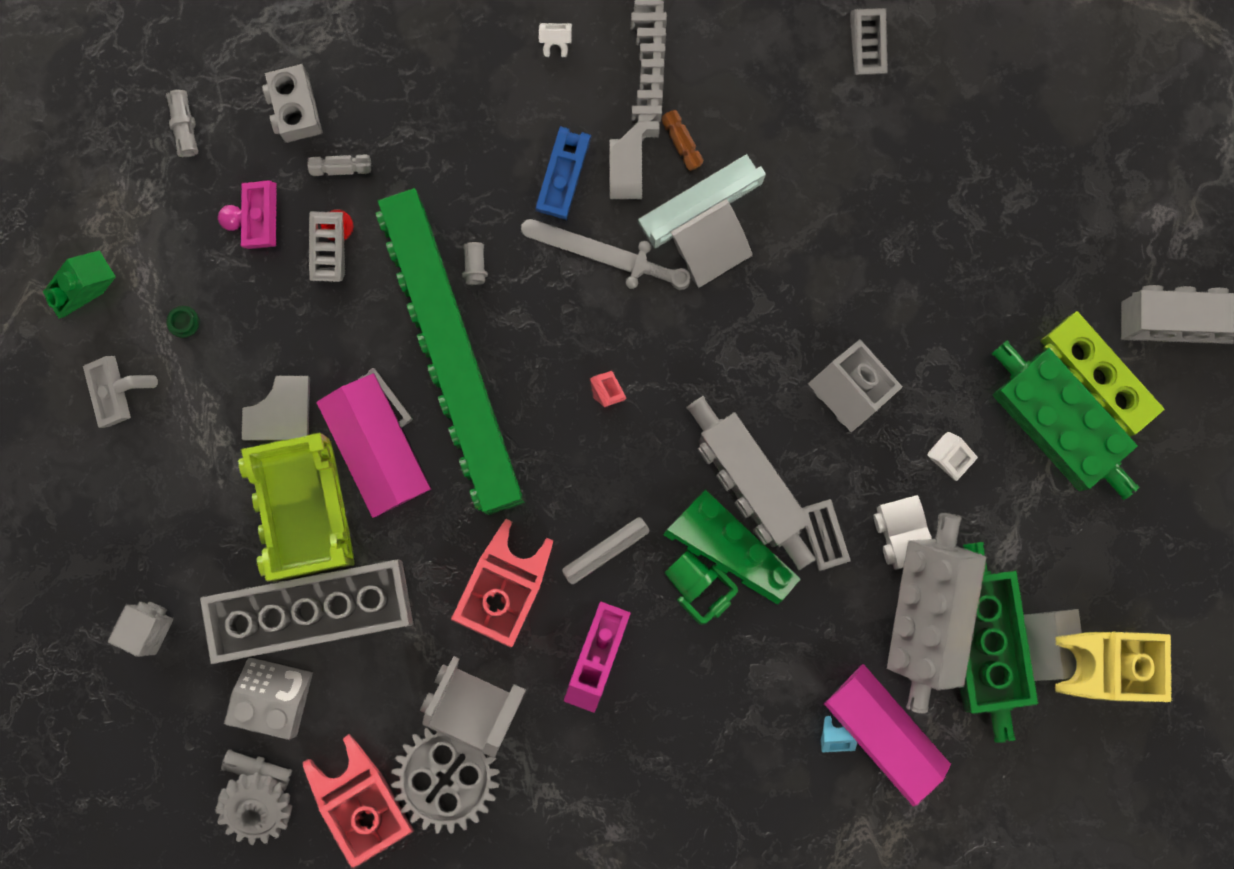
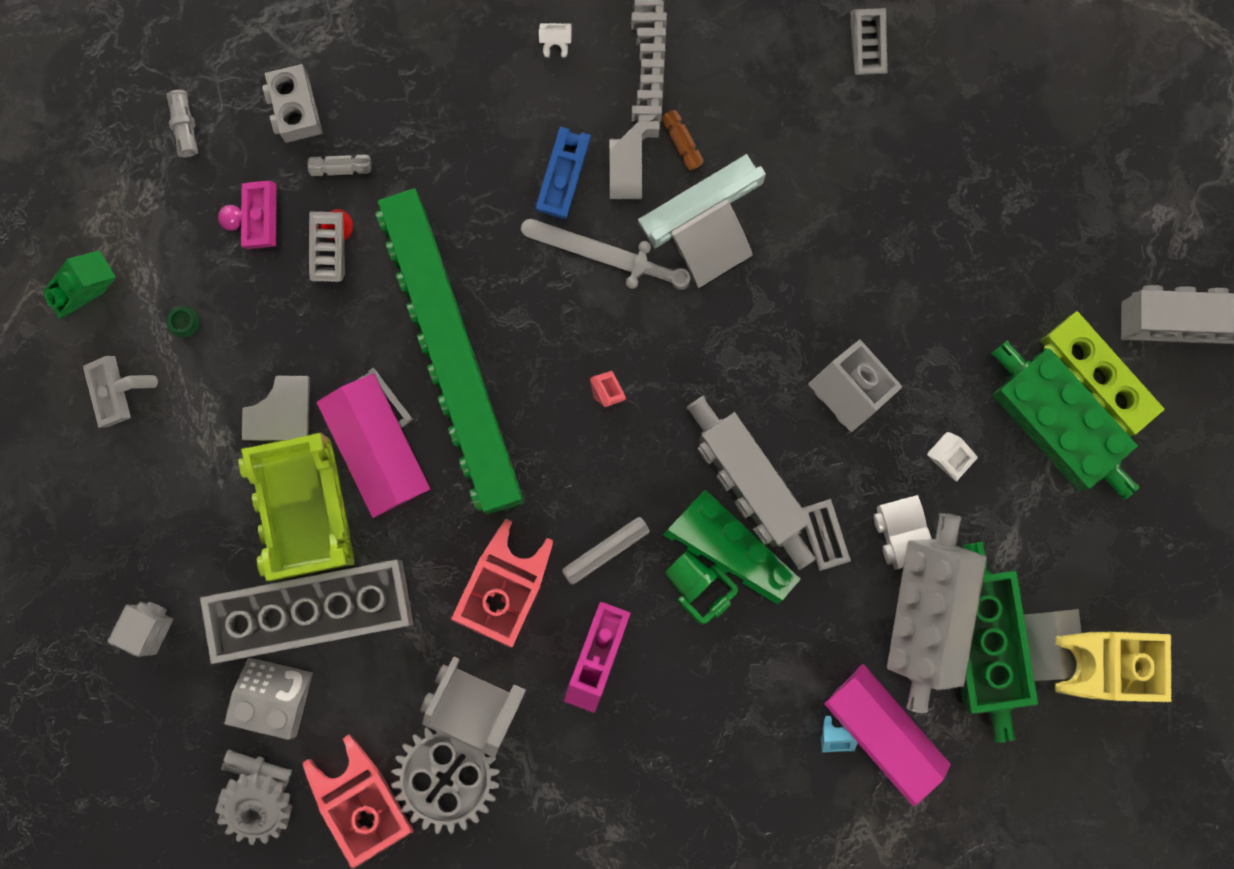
light grey pin [462,242,488,285] -> none

